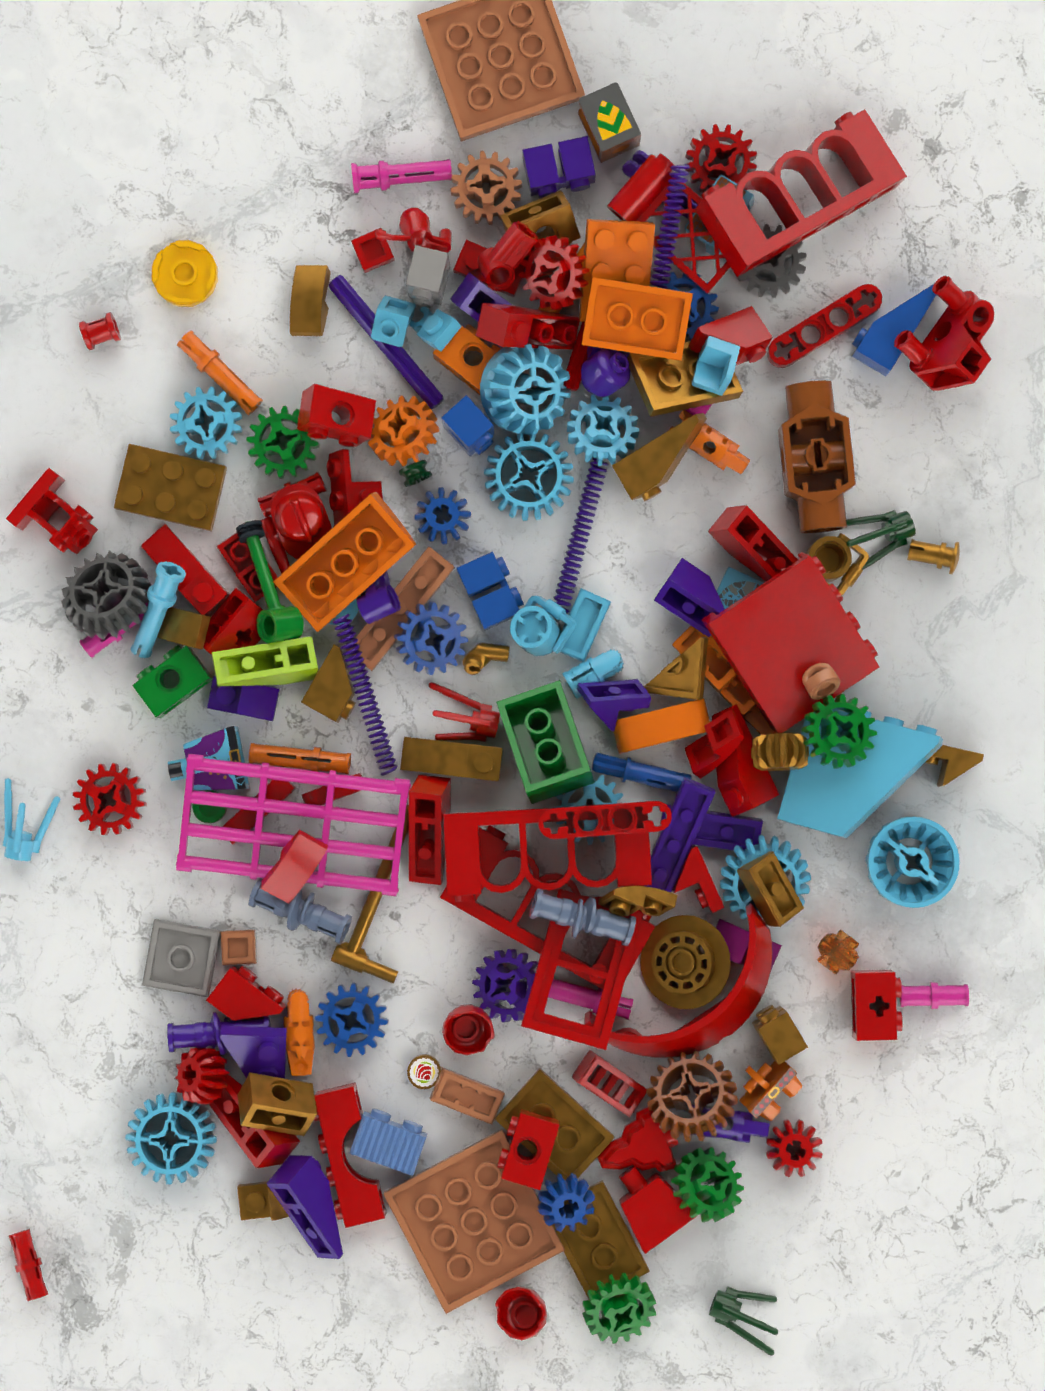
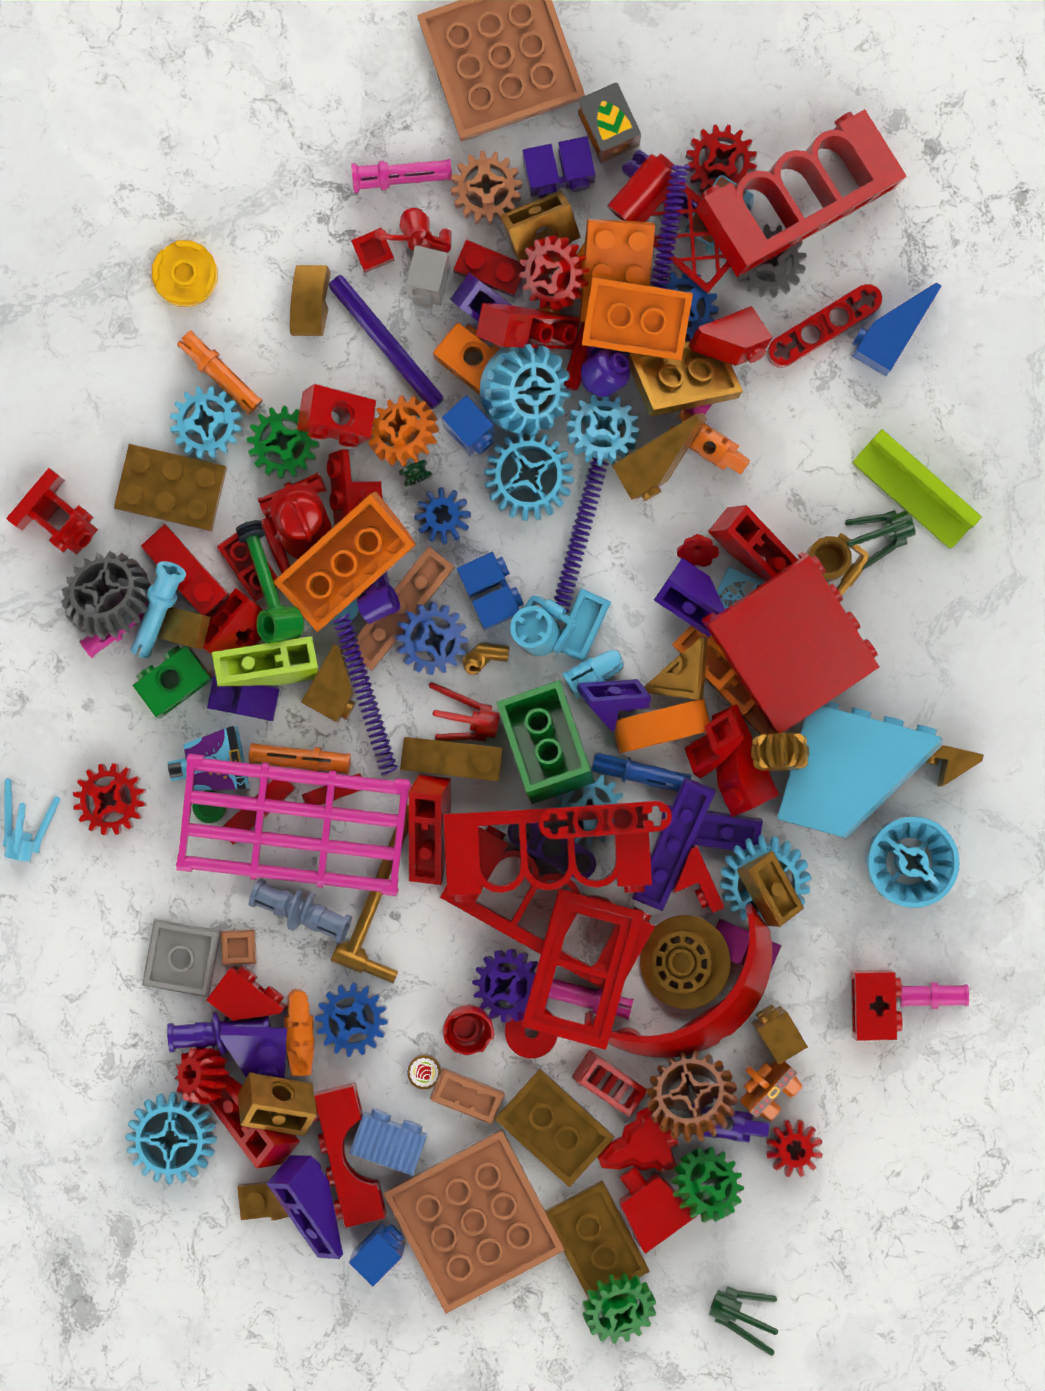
red pin [8,1229,48,1301] -> none
red bush [79,312,121,350] -> none
slope [260,829,328,904] -> none
medium azure bracket [371,295,416,347] -> none
medium azure plate [409,307,462,352] -> none
red piece [477,221,539,291] -> none
red hair [495,1286,547,1341] -> none
red brick [497,1109,560,1190] -> none
sand blue piece [529,889,636,946] -> none
blue gear [537,1173,595,1233] -> none
pearl gold slope [598,886,678,916] -> none
medium azure panel [691,336,740,396] -> none
dark orange brick [778,380,856,534] -> none
green gear [801,694,877,769] -> none
nougat tile [802,663,840,700] -> none
clear orange gear [817,930,859,974] -> none
red piece [894,276,994,391] -> none
pearl gold pin [907,539,960,574] -> none
none -> blue brick [349,1221,405,1287]
none -> red piece [505,1008,558,1059]
none -> dark purple beam [507,823,597,878]
none -> red plant [677,534,719,567]
none -> lime panel [852,429,982,549]

